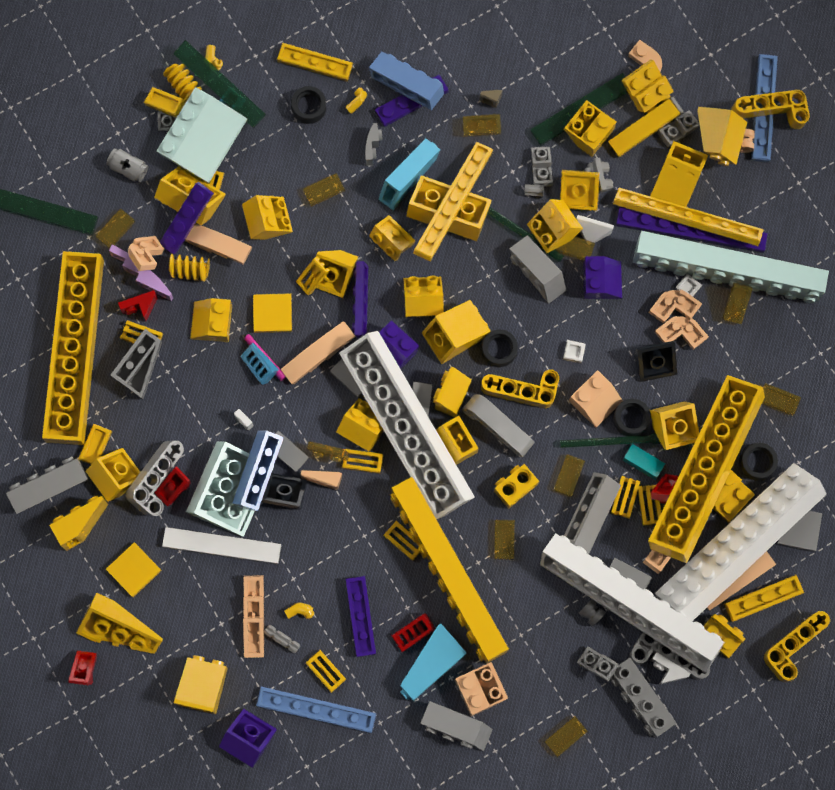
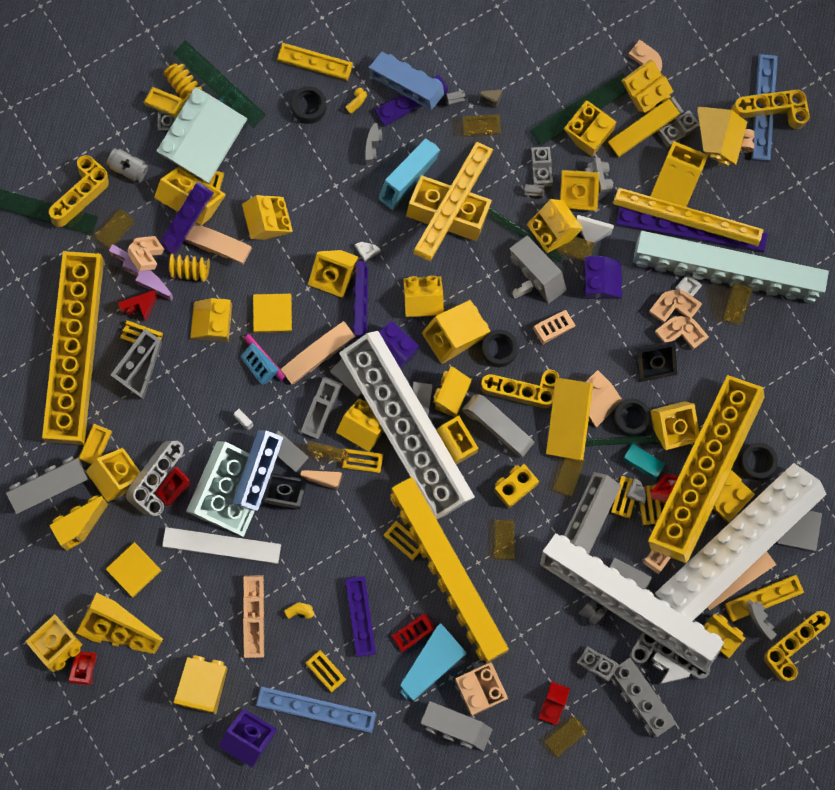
yellow arm [205,45,223,70] -> none
light grey axle [264,625,300,653] -> none
yellow tile [296,257,330,295] -> none
clear yellow tile [303,173,345,207] -> none
yellow bracket [369,215,415,261] -> none
white tile [563,340,586,363] -> none
clear yellow tile [762,383,801,416] -> none
none -> yellow plate [25,614,83,672]
none -> yellow beam [49,155,109,227]
none -> light grey slope [301,377,343,439]
none -> white tile [355,242,381,262]
none -> light grey piece [444,90,466,107]
none -> white tile [512,280,533,299]
none -> light nougat slope [533,310,576,345]
none -> red slope [538,681,570,726]
none -> yellow tile [546,378,593,460]
none -> light grey tile [626,478,646,504]
none -> light grey slope [746,600,777,640]

